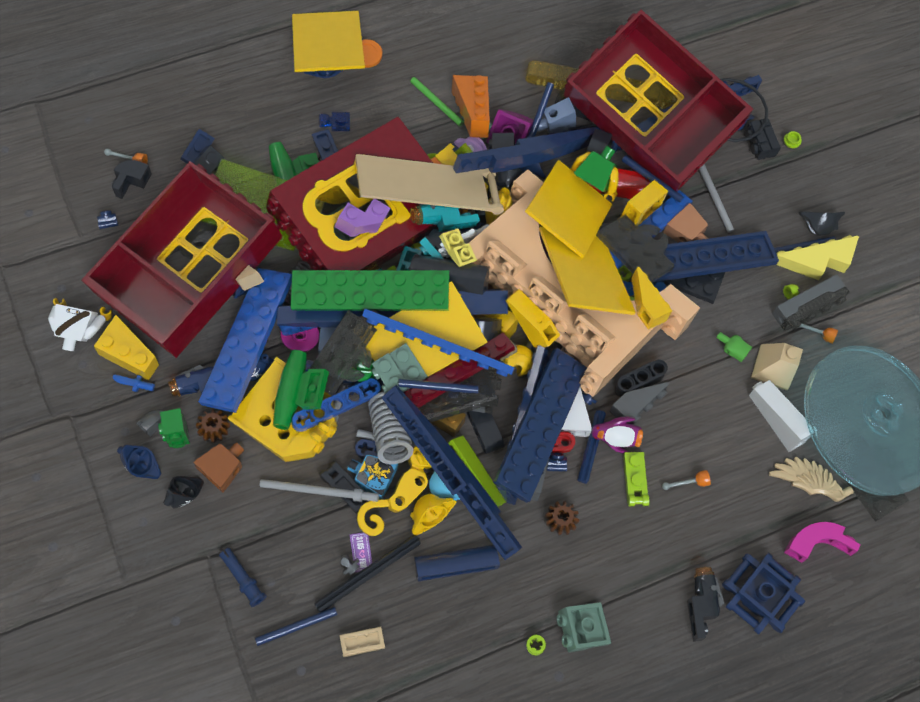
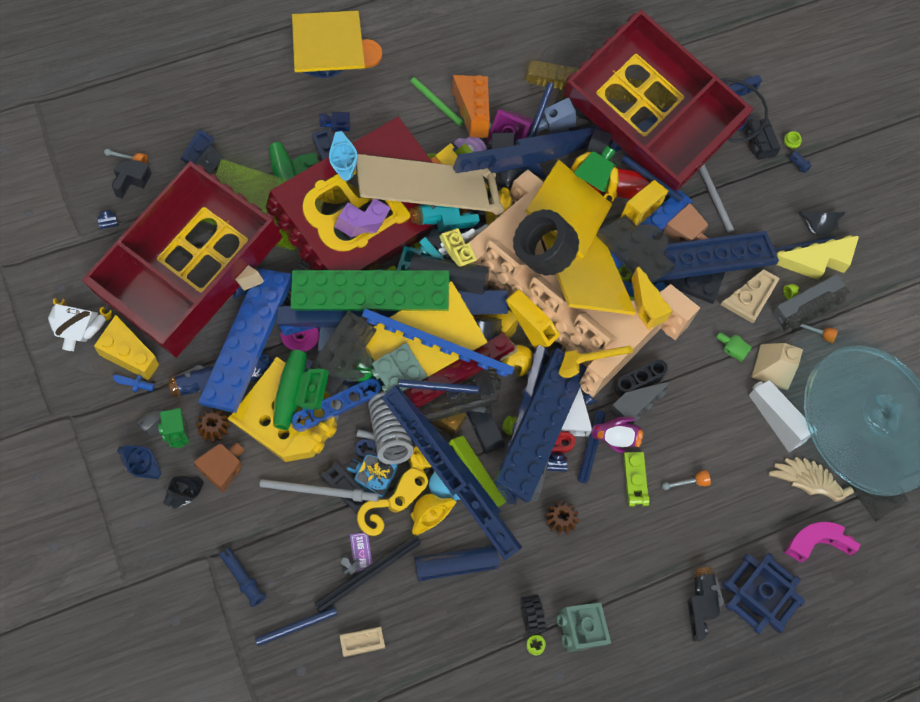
none -> medium azure hat [329,131,358,181]
none -> lime plate [502,416,518,435]
none -> black tyre [513,209,579,276]
none -> black tyre [520,594,546,635]
none -> yellow piece [558,345,633,378]
none -> tan wing [721,269,780,323]
none -> dark blue pin [789,151,812,173]

